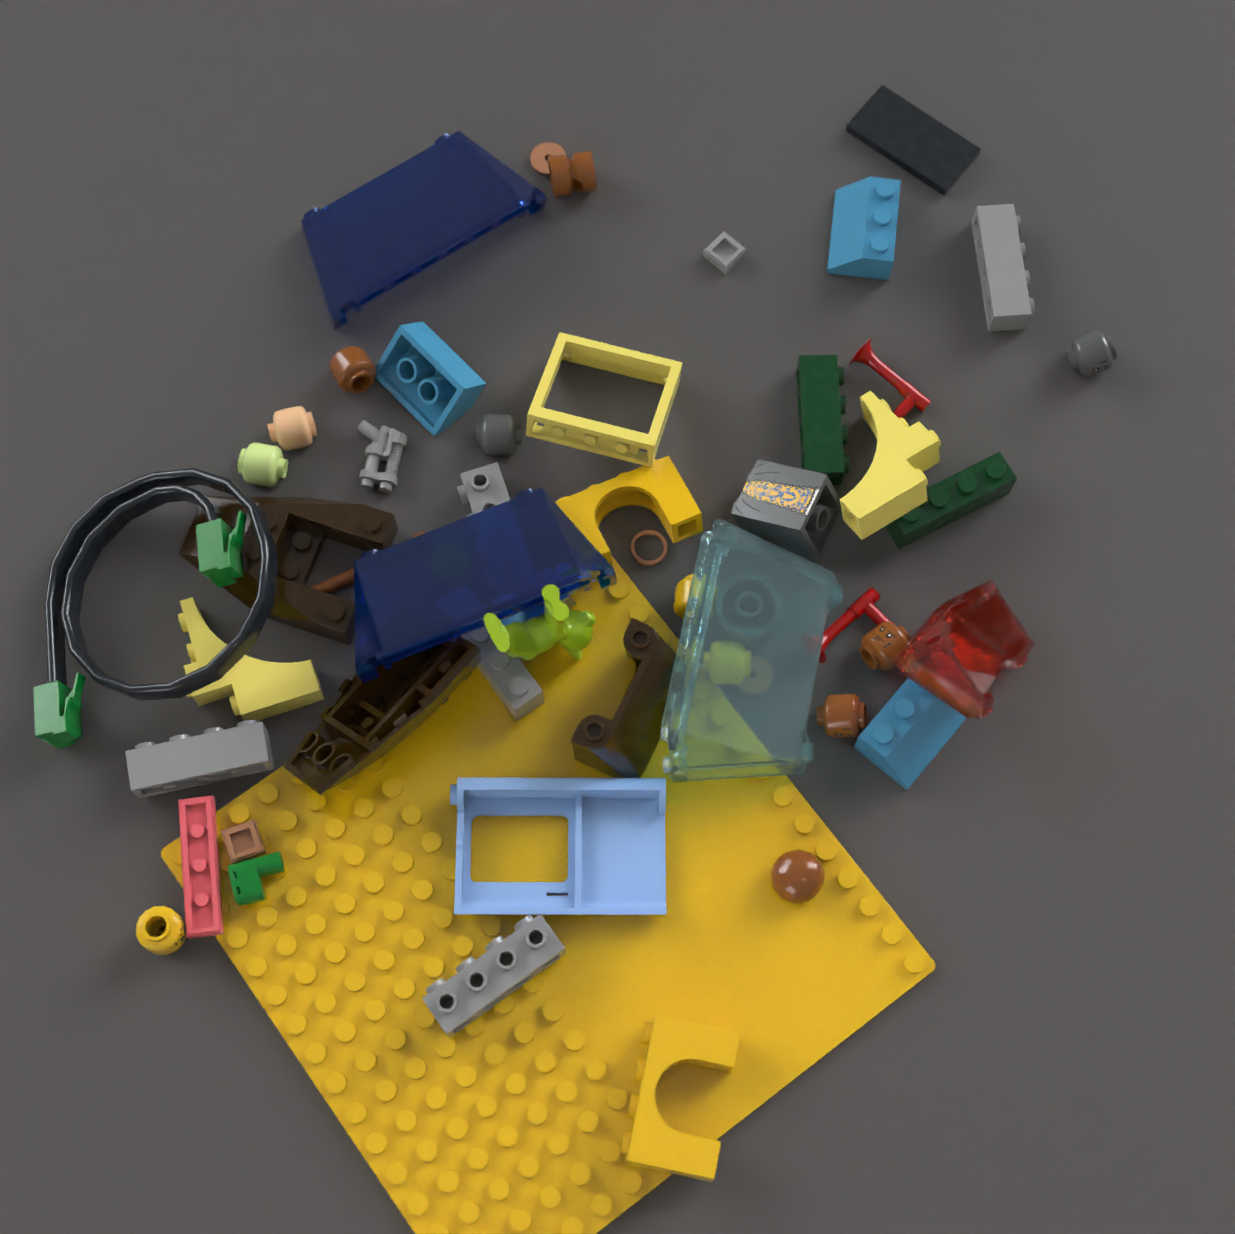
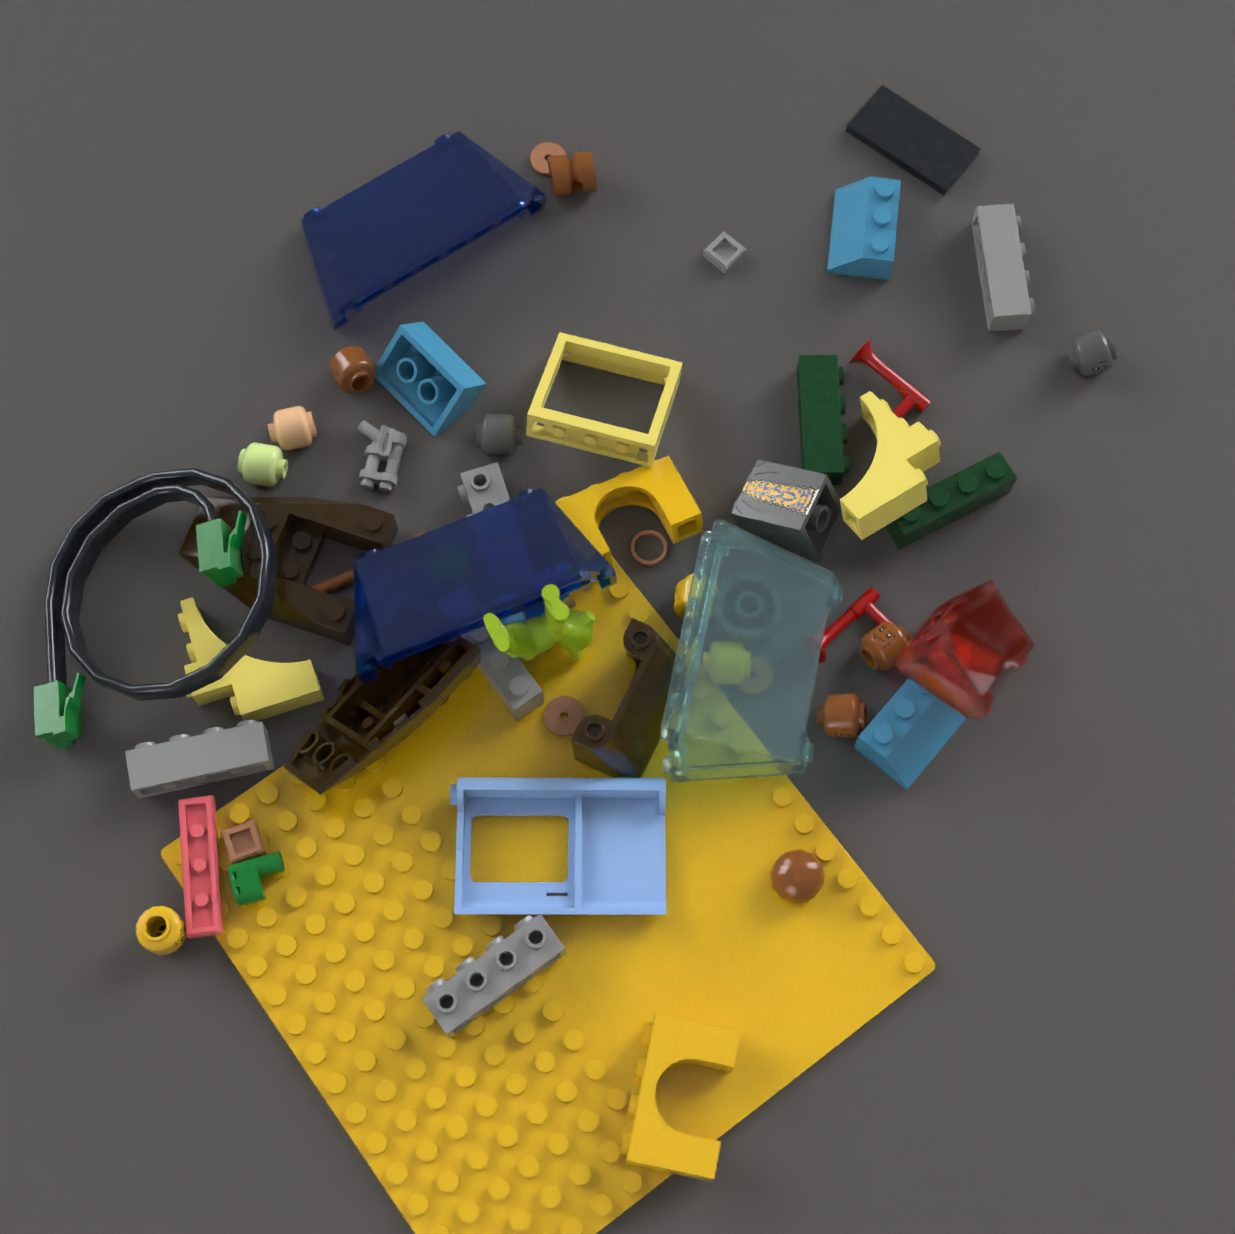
none -> nougat wheel [544,696,585,737]

